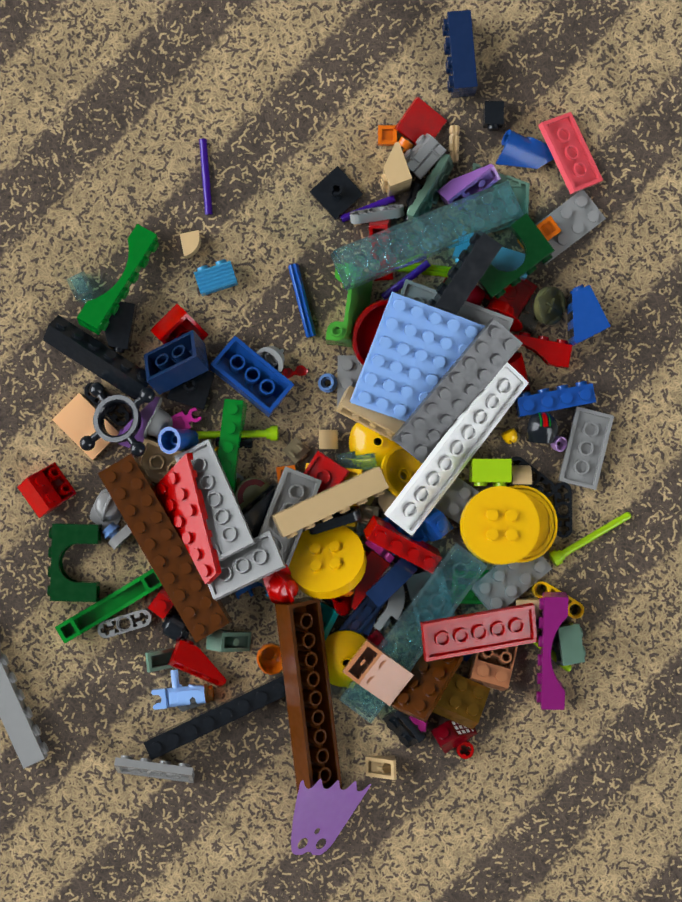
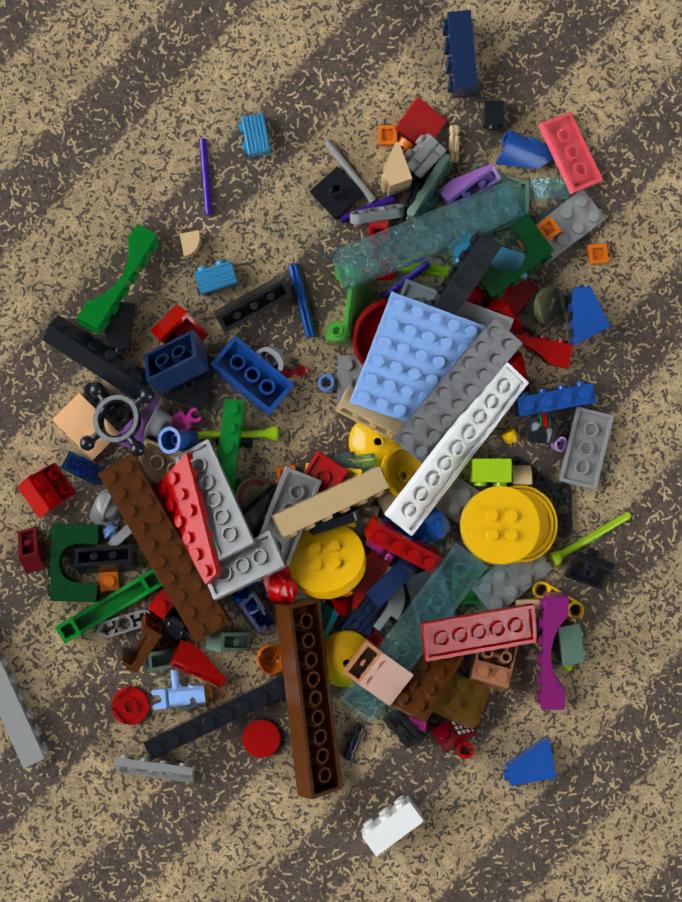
clear light blue brick [66,271,96,303] -> none
dark tan tile [282,438,309,464] -> none
medium lavender piece [291,779,371,855] -> none
tan brick [319,430,338,450] -> none
tan slope [365,755,397,780] -> none
none -> dark red slope [18,527,45,574]
none -> clear blue brick [61,451,106,485]
none -> black brick [74,544,137,574]
none -> orange plate [98,571,120,592]
none -> red tile [112,686,150,725]
none -> reddish brown panel [120,612,162,673]
none -> black brick [213,275,292,332]
none -> clear blue brick [232,587,274,634]
none -> dark azure brick [238,113,271,158]
none -> red tile [242,719,281,758]
none -> light grey bar [324,139,376,204]
none -> black axle [343,723,365,761]
none -> white brick [362,795,424,856]
none -> blue slope [503,737,556,786]
none -> clear light blue slope [529,178,570,199]
none -> black tile [564,548,615,589]
none -> orange plate [587,243,609,265]

